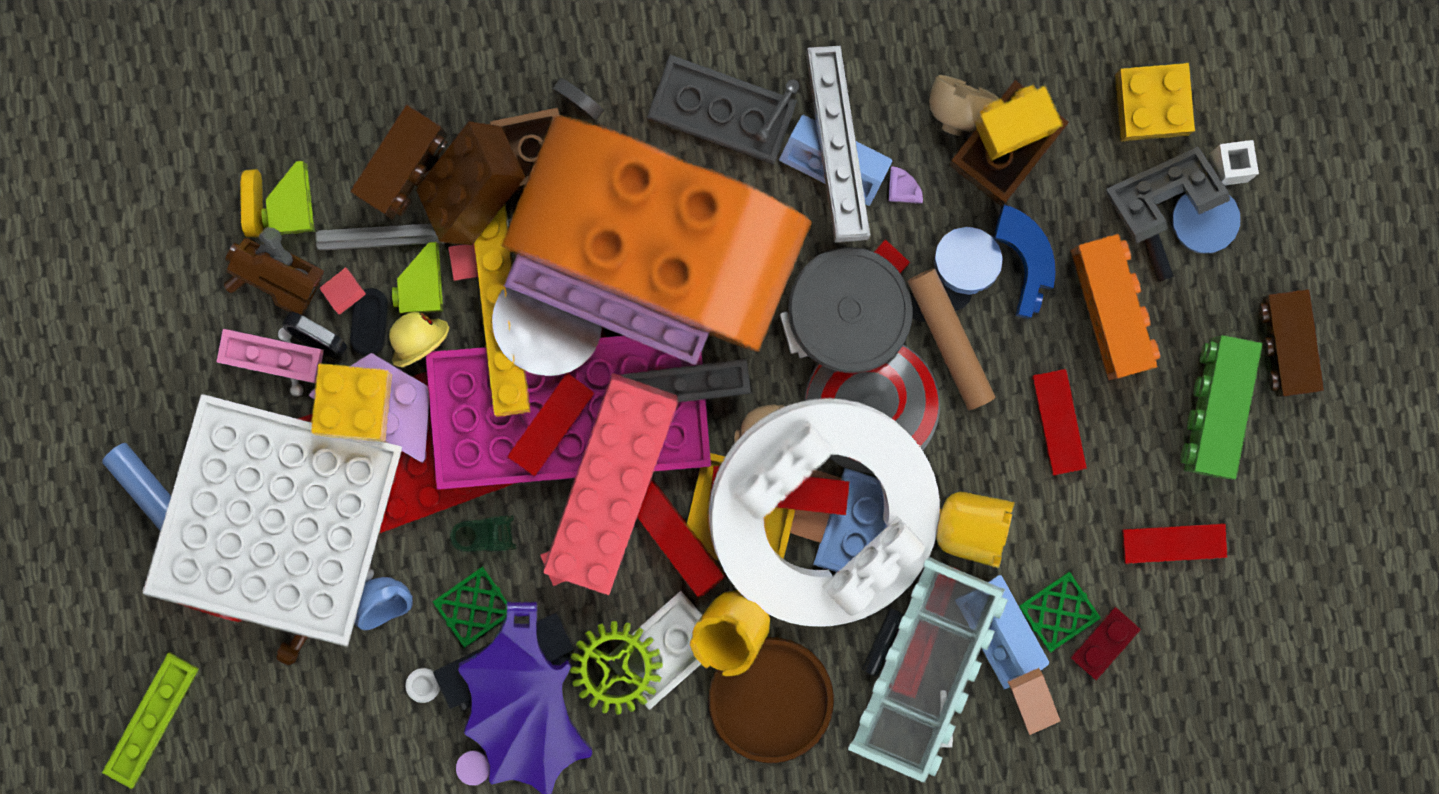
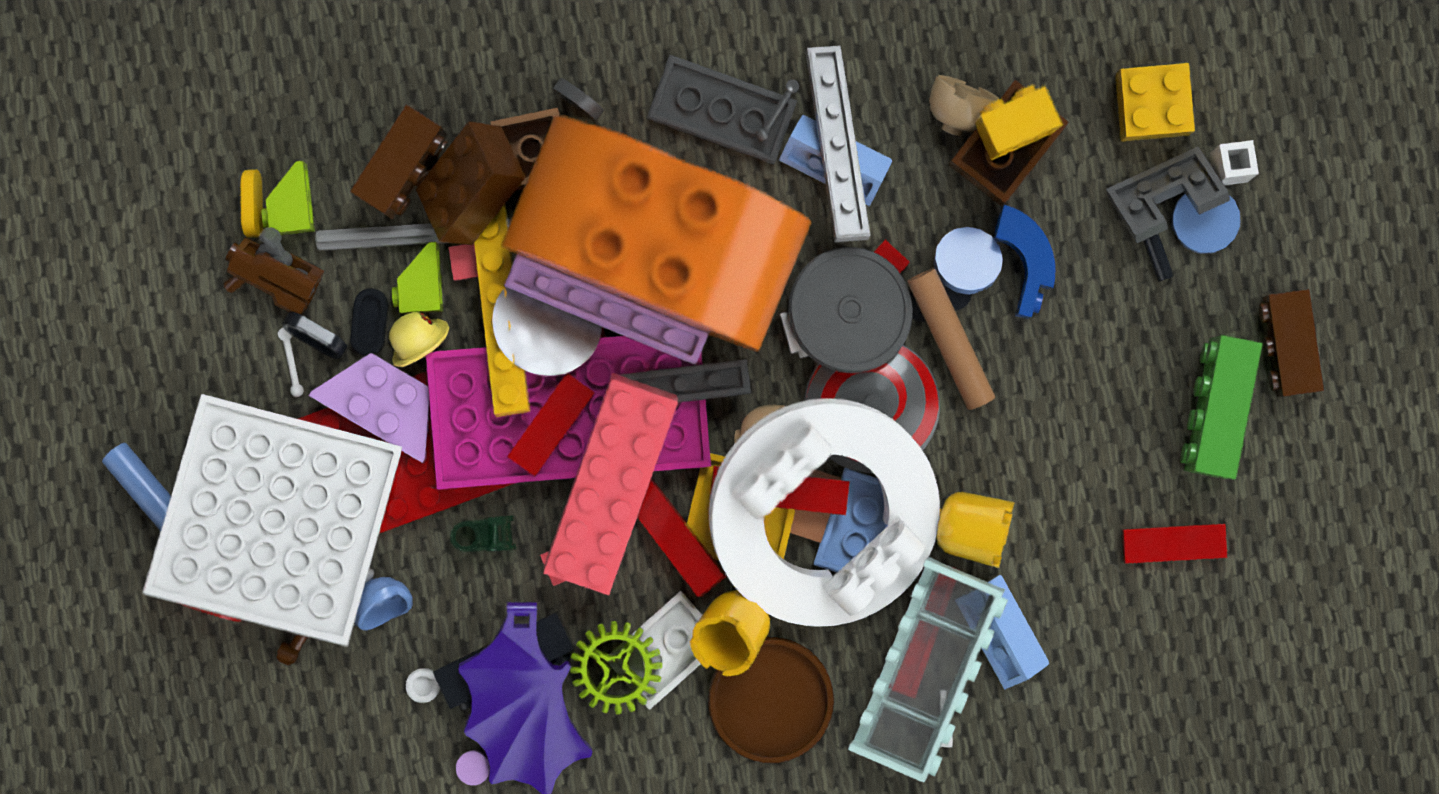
lime tile [102,652,199,789] -> none
bright pink plate [216,329,324,383] -> none
yellow brick [311,364,392,442] -> none
coral tile [319,267,366,315] -> none
green window [432,566,508,648] -> none
black piece [861,608,905,677] -> none
lavender tile [888,167,923,204] -> none
nougat tile [1008,668,1060,735] -> none
green window [1019,572,1101,653] -> none
red tile [1032,369,1087,476] -> none
orange brick [1070,234,1160,380] -> none
dark red plate [1070,606,1141,681] -> none

